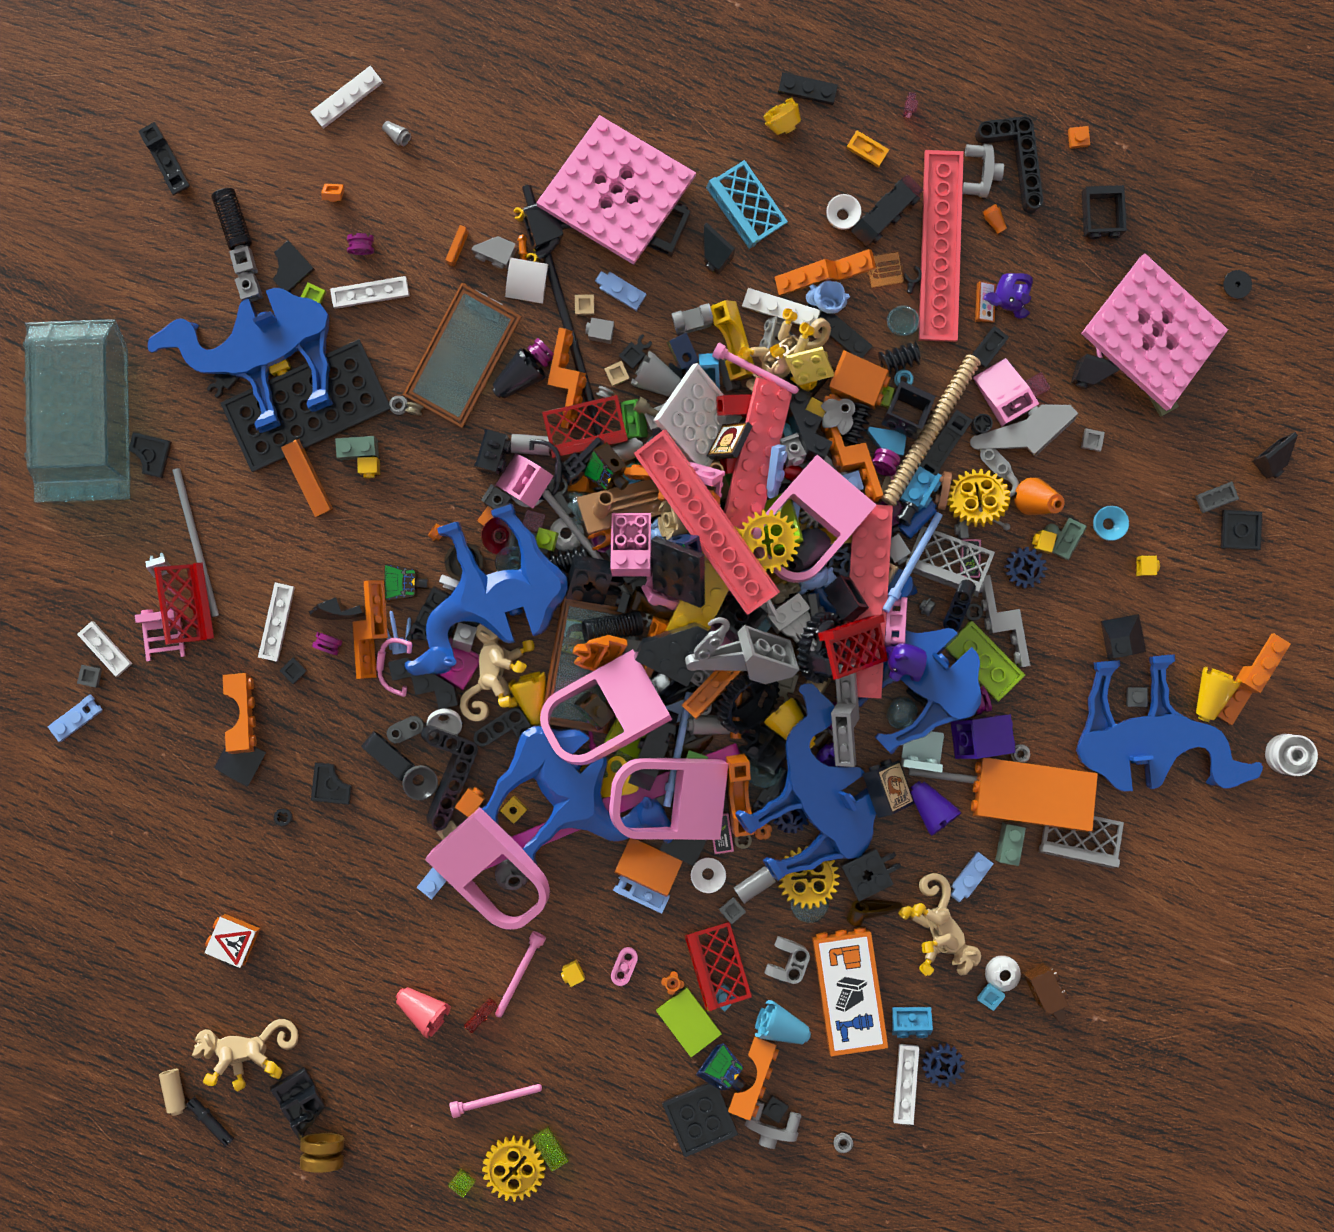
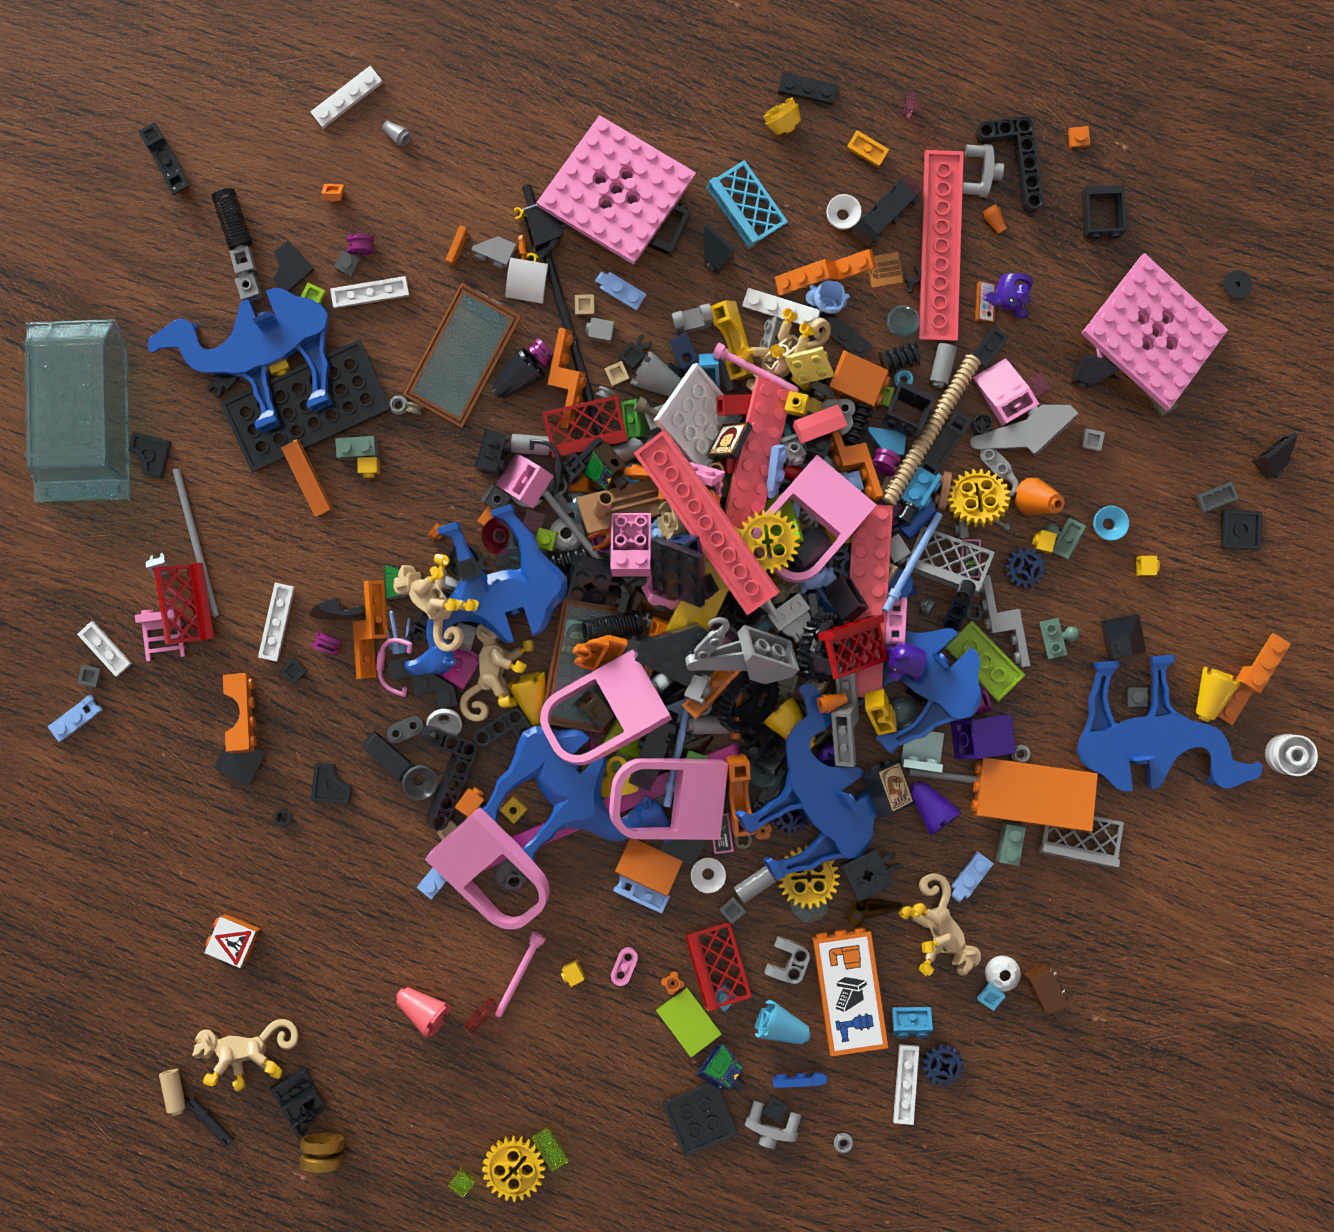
bright pink piece [450,1084,542,1118] -> none
orange arch [728,1036,779,1121] -> none
none -> dark grey plate [334,250,361,277]
none -> tan animal [393,554,479,652]
none -> black plate [455,555,493,582]
none -> light grey brick [685,673,712,706]
none -> black plate [705,573,719,600]
none -> blue hinge [772,1071,827,1088]
none -> yellow plate [784,391,810,417]
none -> coral piece [793,404,848,444]
none -> dark grey plate [808,381,835,399]
none -> orange cone [817,692,848,714]
none -> yellow brick [865,688,897,736]
none -> light grey brick [929,343,957,388]
none -> sand green plate [1039,618,1080,659]

